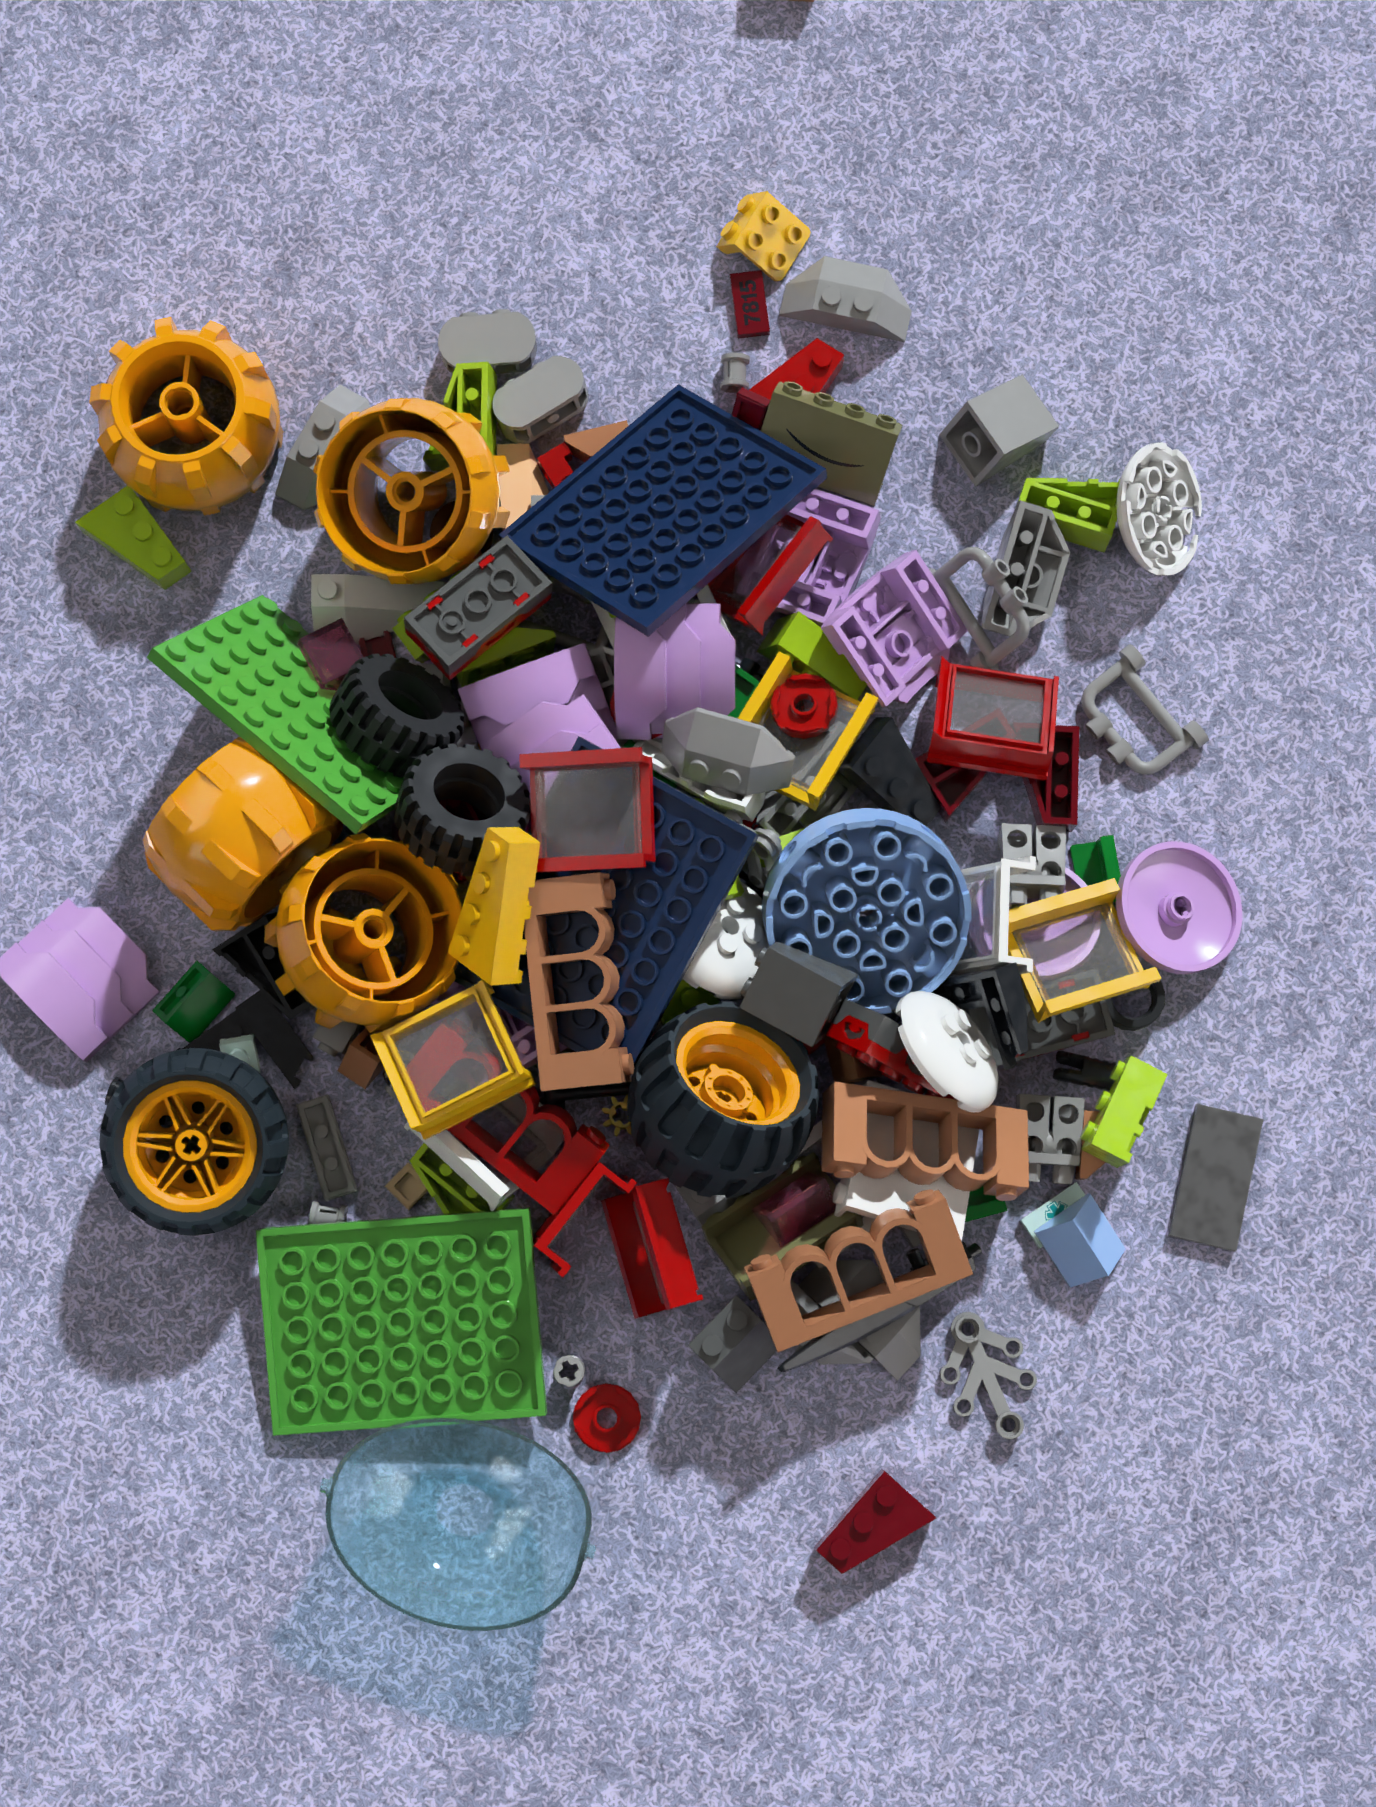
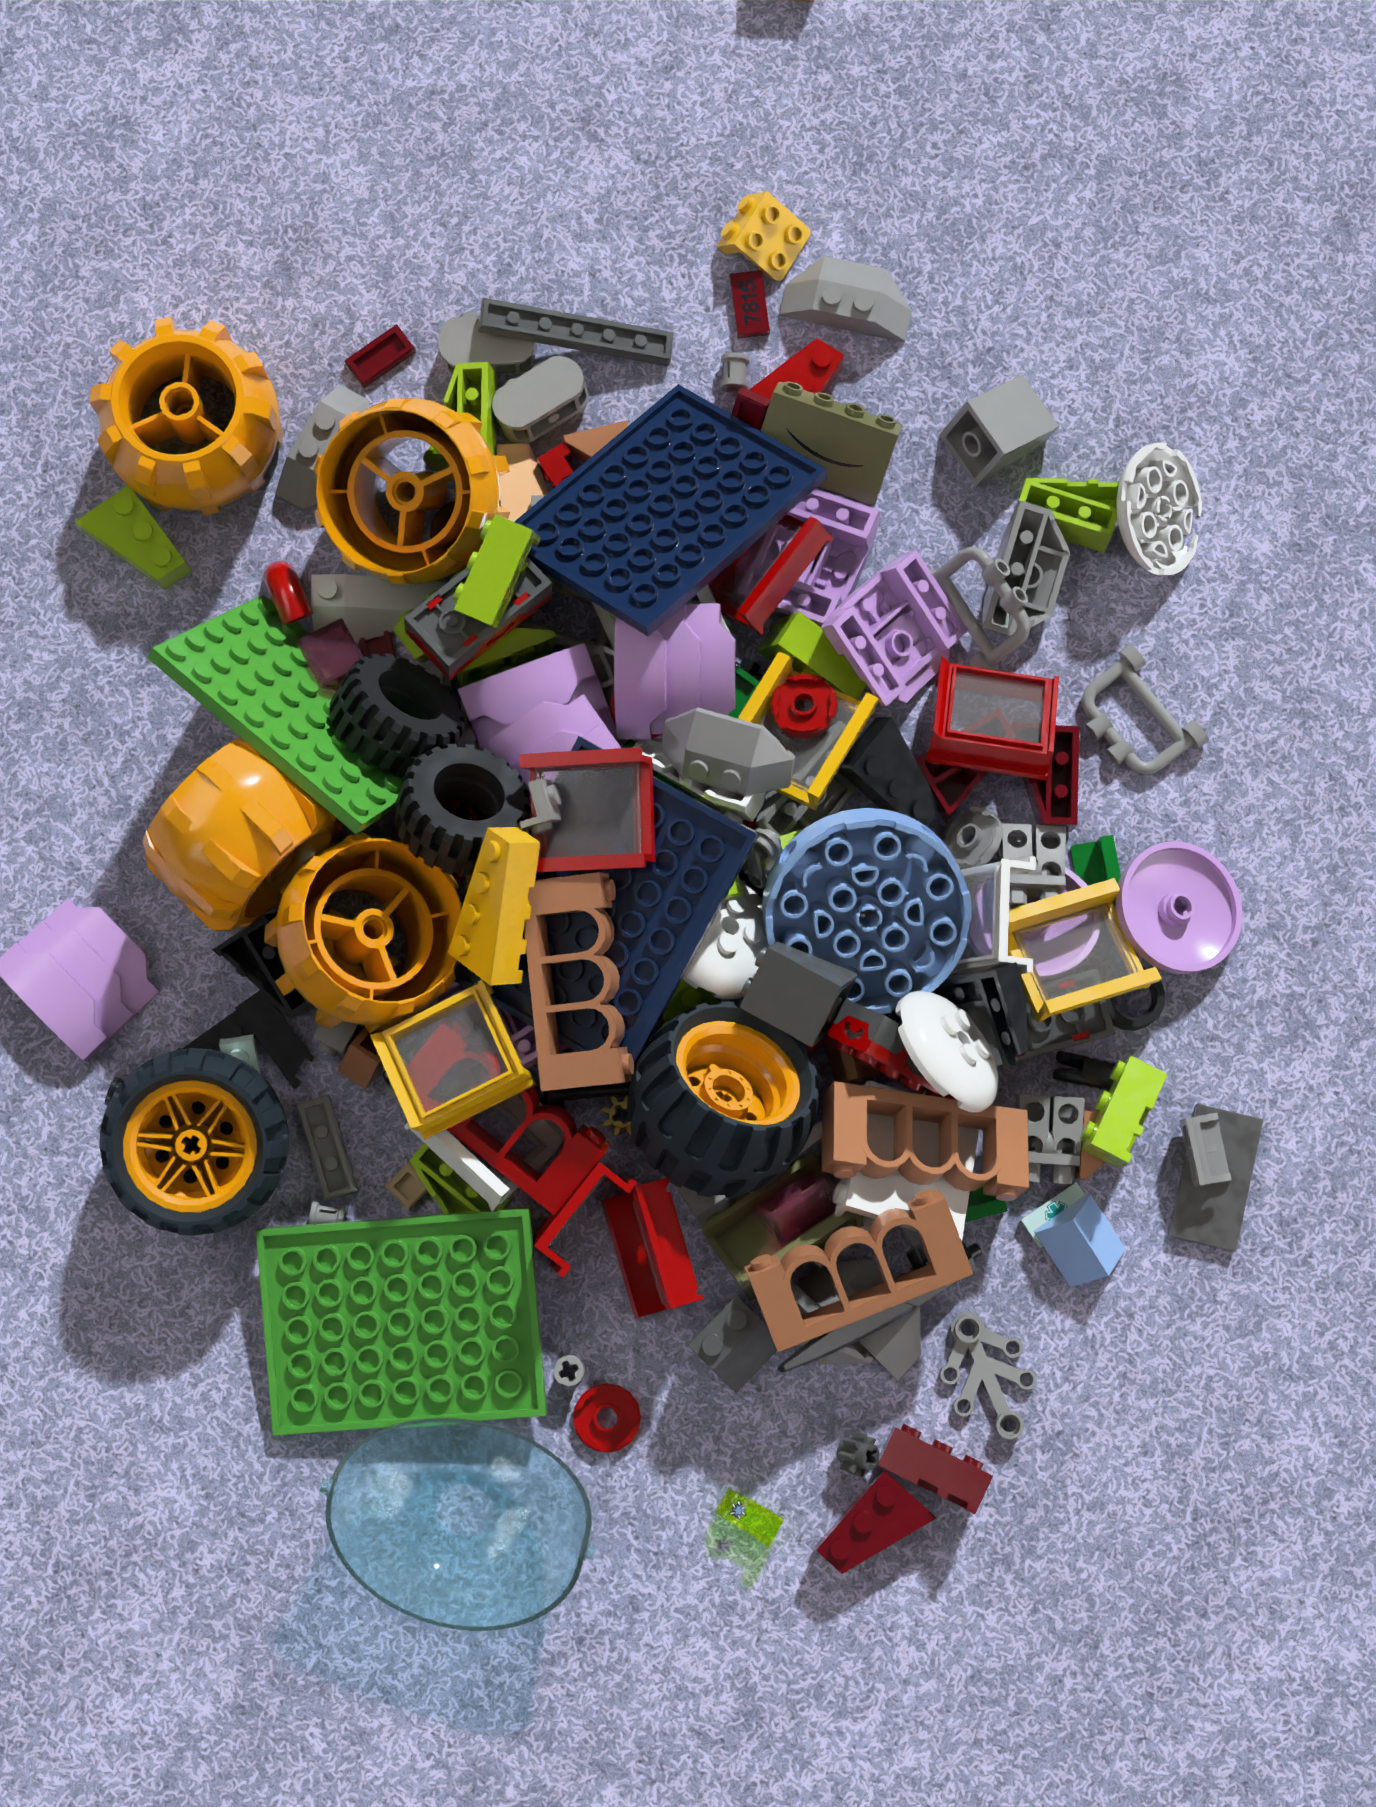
green panel [152,960,235,1043] -> none
none -> red cylinder [263,561,314,625]
none -> dark red tile [344,324,416,388]
none -> lime wedge [453,514,541,628]
none -> dark grey tile [478,298,673,366]
none -> light grey bracket [519,779,562,834]
none -> clear neon green leg [714,1487,784,1547]
none -> dark grey gear [837,1431,880,1477]
none -> dark red wedge [877,1423,993,1514]
none -> light grey tile [942,806,1003,870]
none -> light grey hinge [1180,1113,1232,1187]

